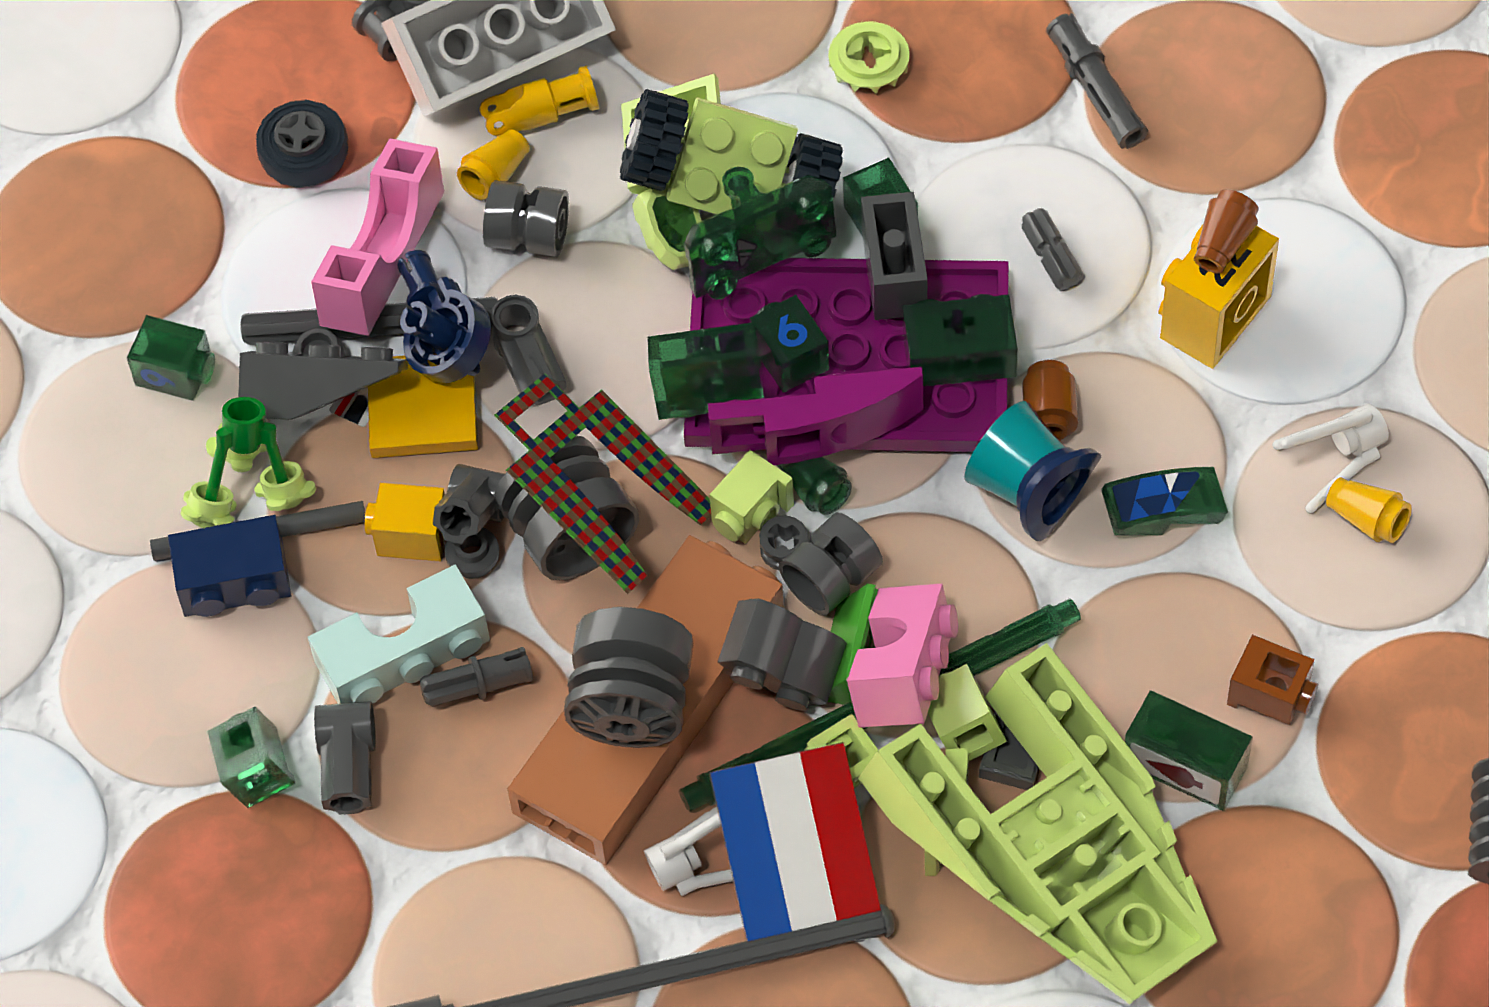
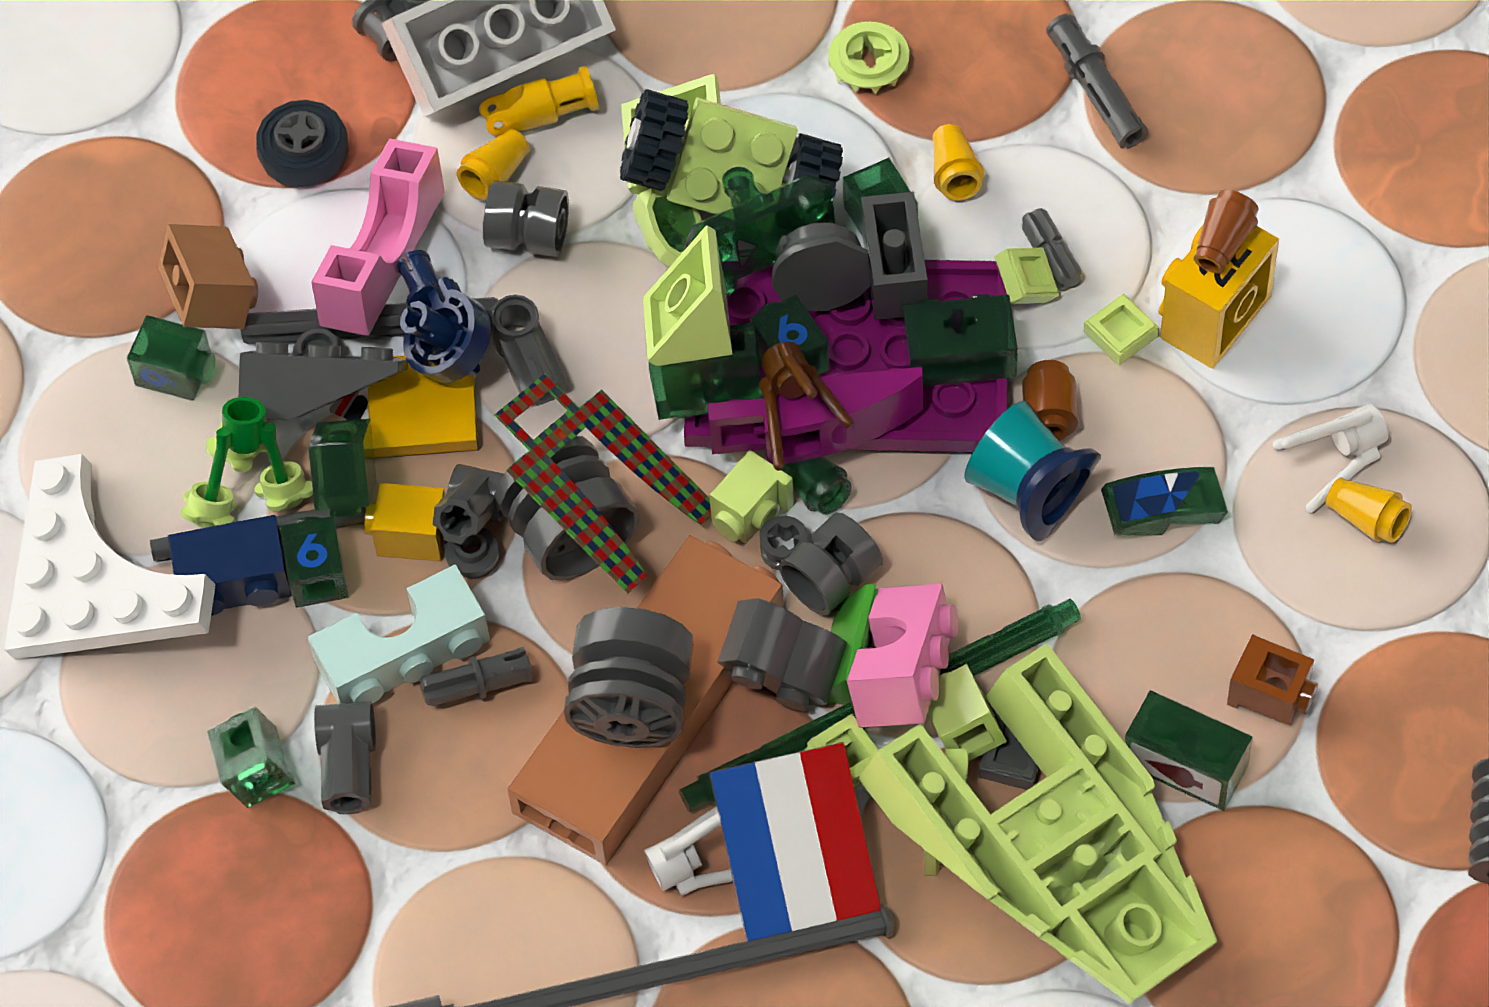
none -> white plate [4,454,215,660]
none -> medium nougat brick [158,224,258,329]
none -> clear green brick [280,516,349,608]
none -> clear green brick [308,419,377,517]
none -> yellowish green slope [643,225,733,366]
none -> reddish brown plant [758,341,853,471]
none -> dark grey hat [771,223,871,311]
none -> yellow cone [932,124,985,201]
none -> yellowish green tile [994,247,1059,304]
none -> yellowish green tile [1083,293,1159,366]

